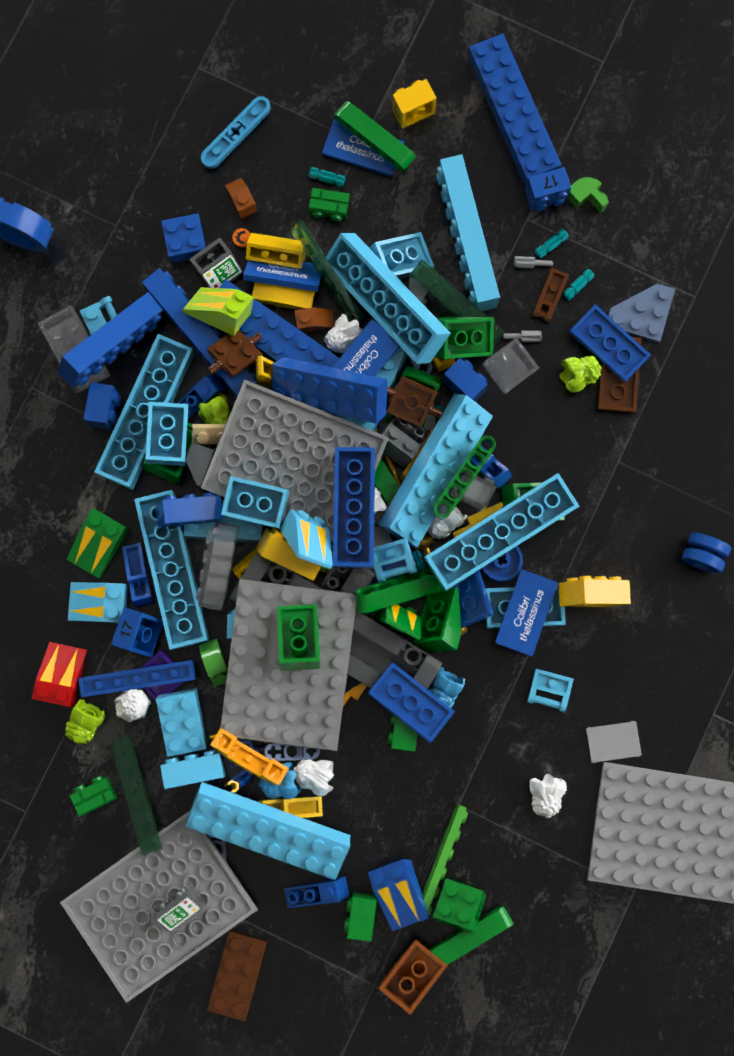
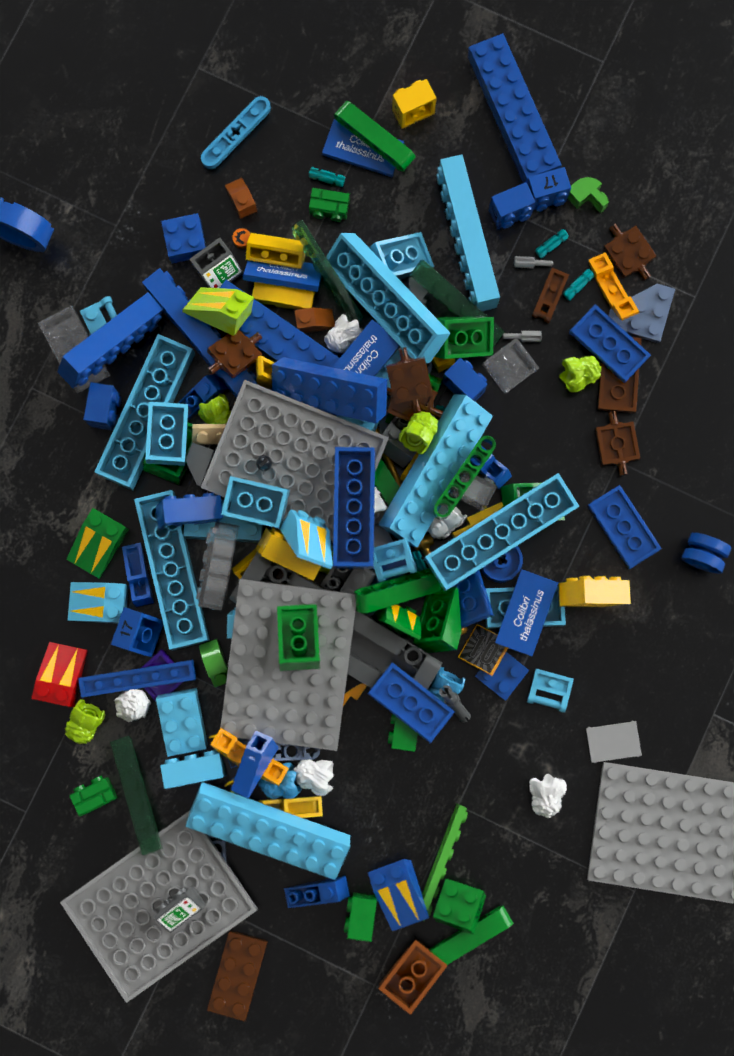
none -> blue slope [231,731,279,799]
none -> black hinge [256,455,272,471]
none -> reddish brown plate [386,347,433,413]
none -> lime hair [398,411,439,455]
none -> dark grey pin [439,685,471,723]
none -> tile [458,624,508,676]
none -> blue plate [475,652,529,701]
none -> blue brick [489,182,536,229]
none -> blue tile [587,485,662,569]
none -> light orange slope [588,252,639,320]
none -> reddish brown plate [595,411,641,476]
none -> reddish brown plate [604,224,657,280]

